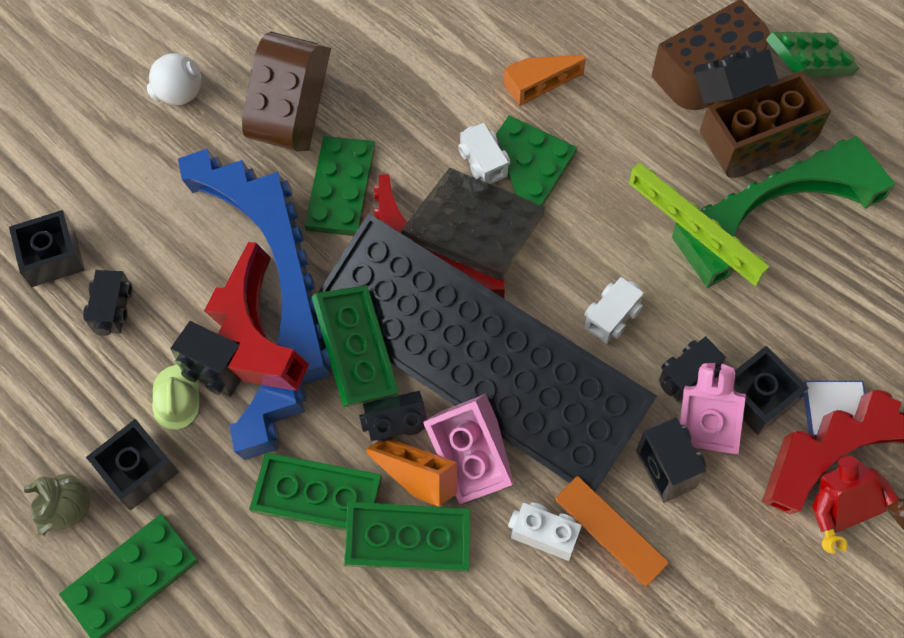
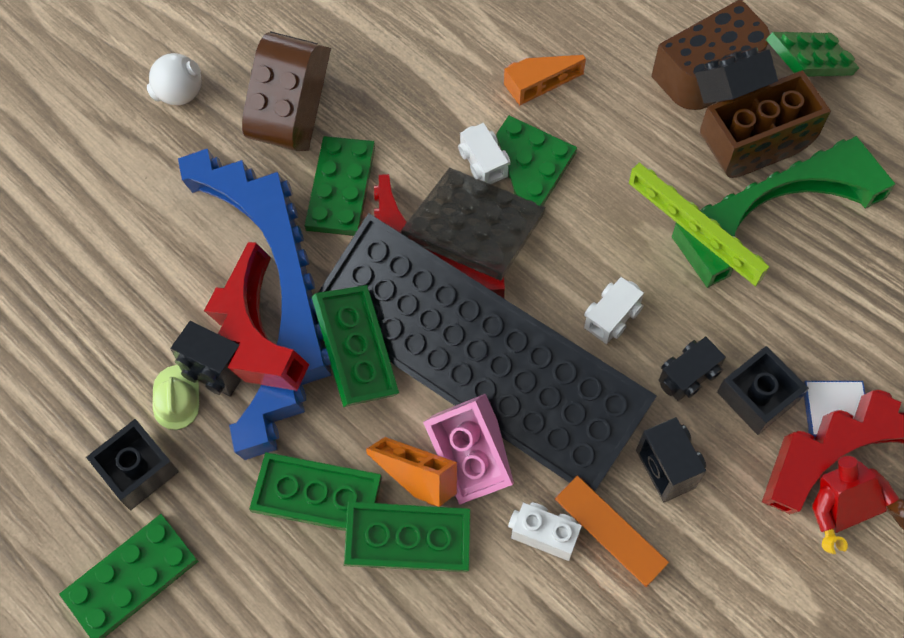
black brick [9,210,85,288] -> none
olive hair [24,474,90,536] -> none
black brick [83,270,133,336] -> none
black brick [359,391,427,442] -> none
bright pink plate [680,363,746,454] -> none

